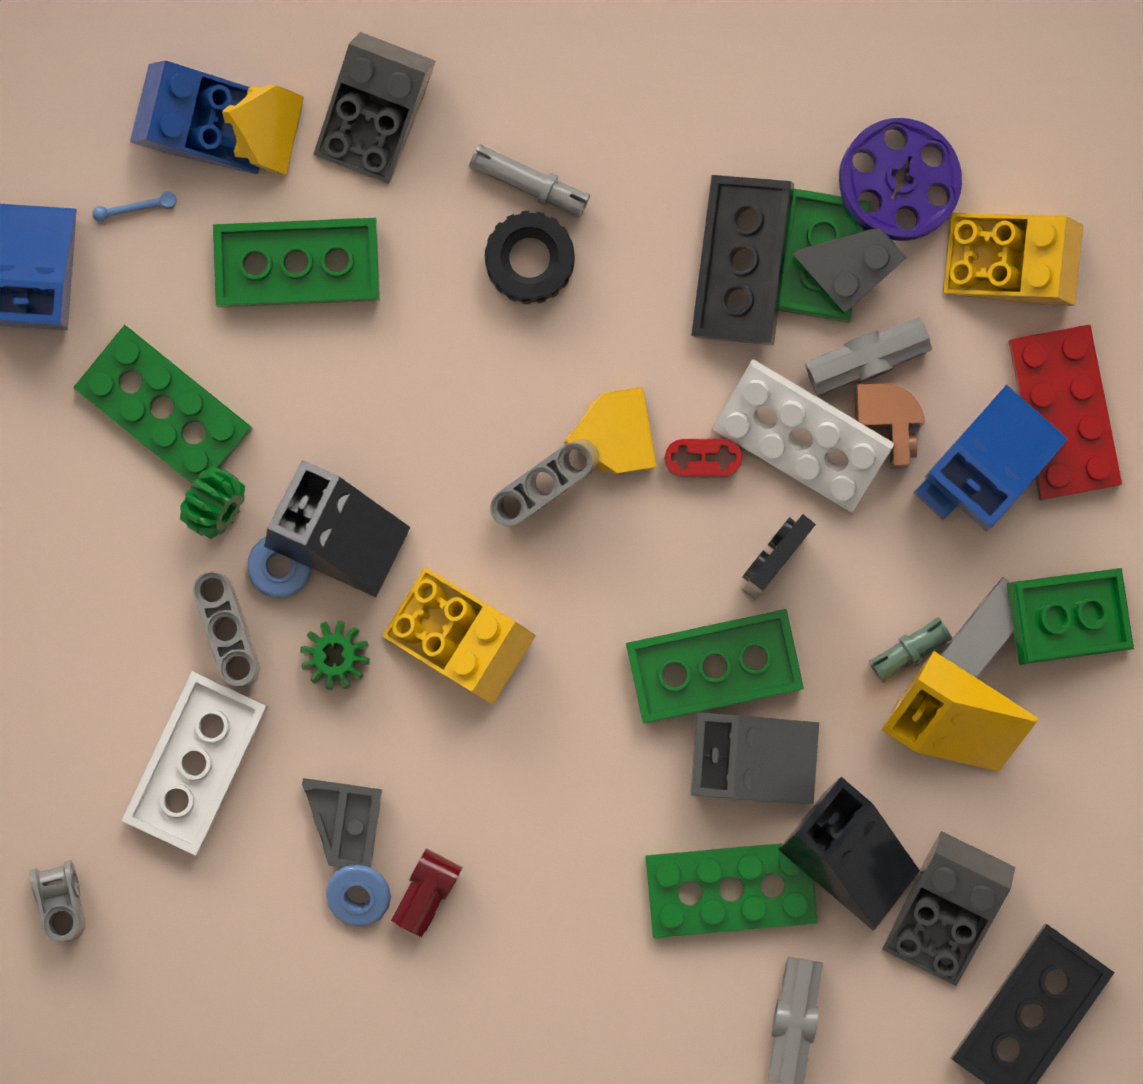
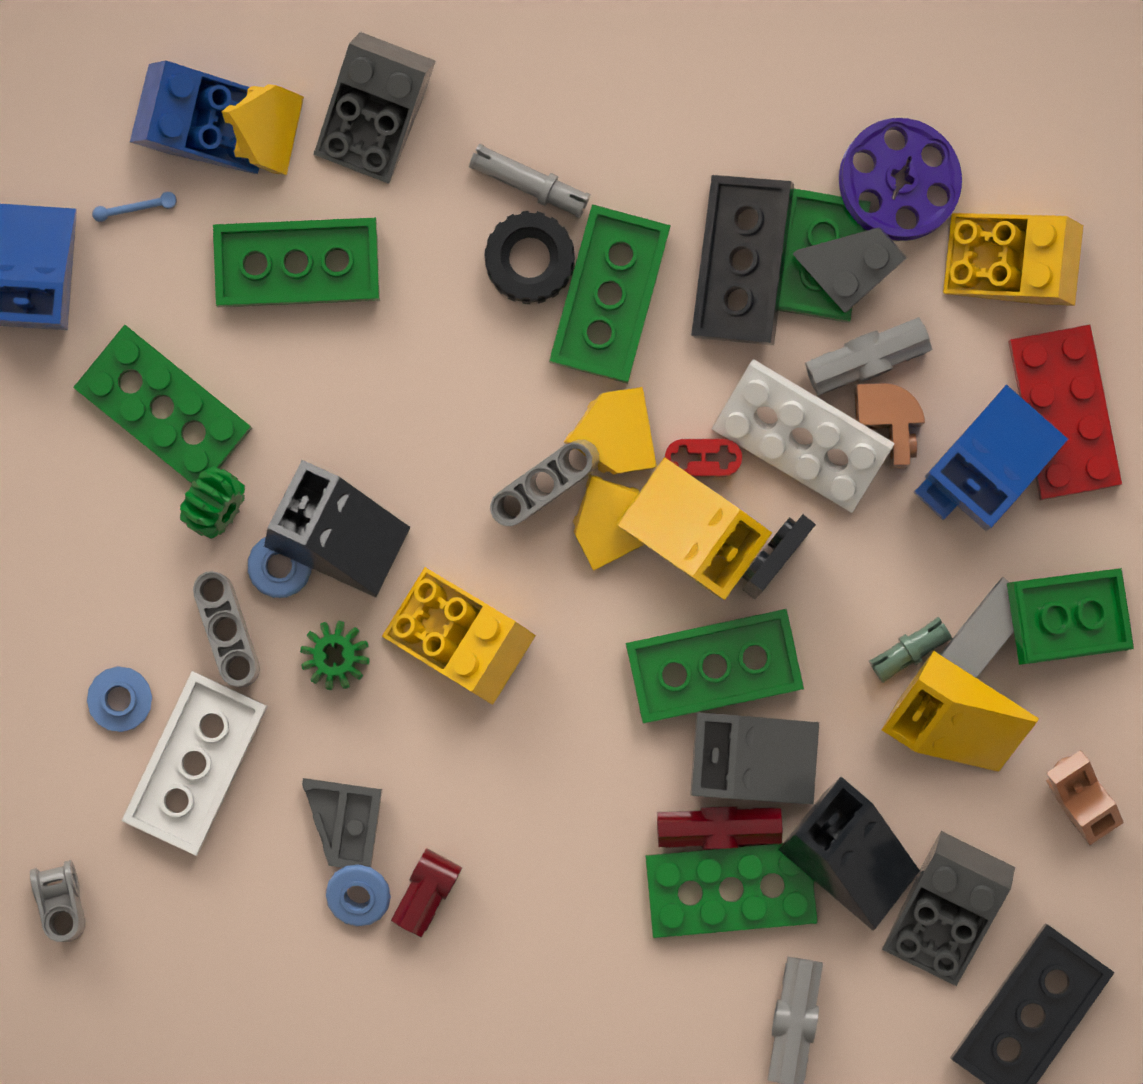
none -> medium blue piece [87,666,152,732]
none -> green plate [549,204,671,384]
none -> yellow slope [573,474,644,571]
none -> yellow slope [617,457,772,600]
none -> dark red piece [657,806,783,849]
none -> nougat brick [1046,750,1124,845]

